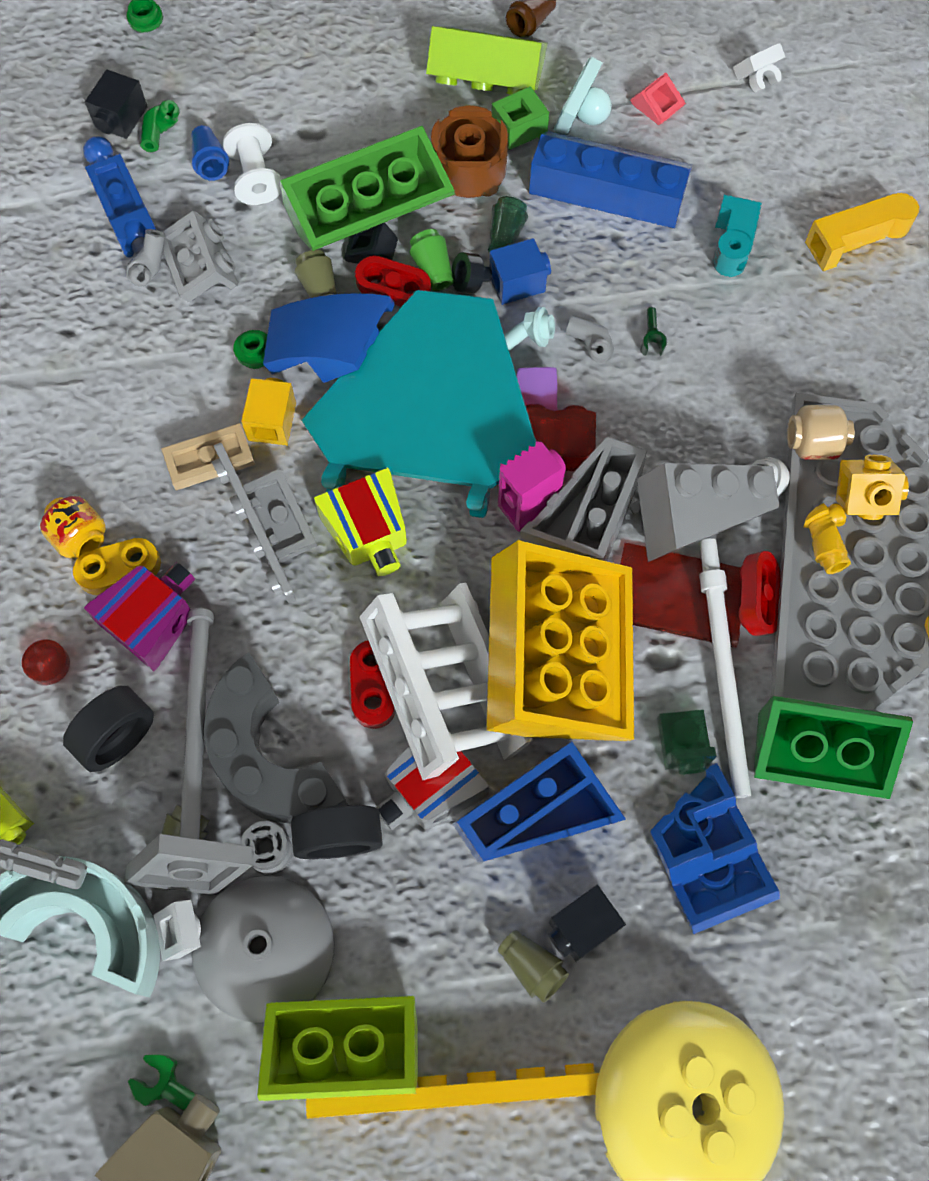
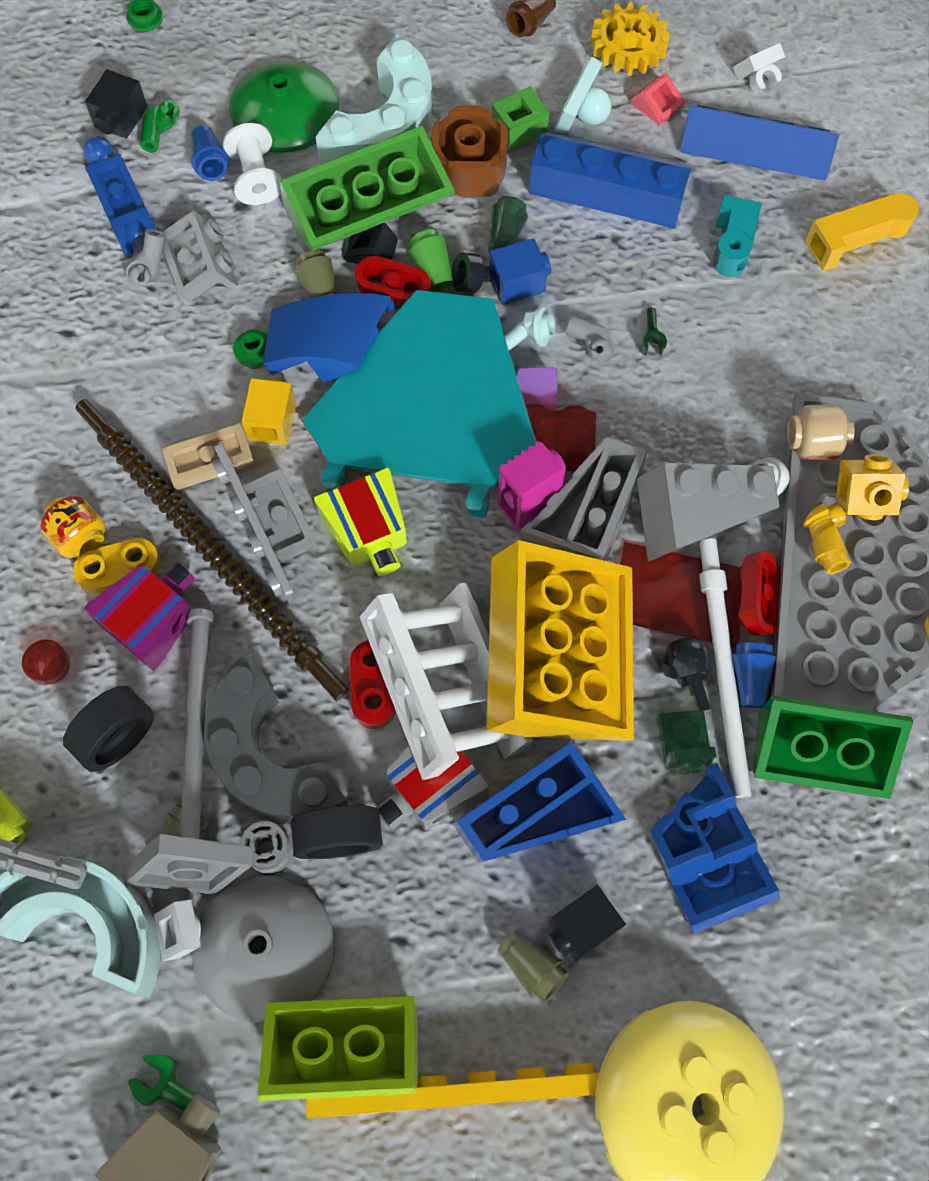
lime slope [426,26,548,95] -> none
none -> dark brown hose [75,399,349,701]
none -> green dish [229,60,339,153]
none -> light aqua brick [316,34,433,165]
none -> yellow gear [590,2,670,76]
none -> black piece [660,636,712,712]
none -> blue panel [680,103,840,180]
none -> blue cone [732,643,776,708]

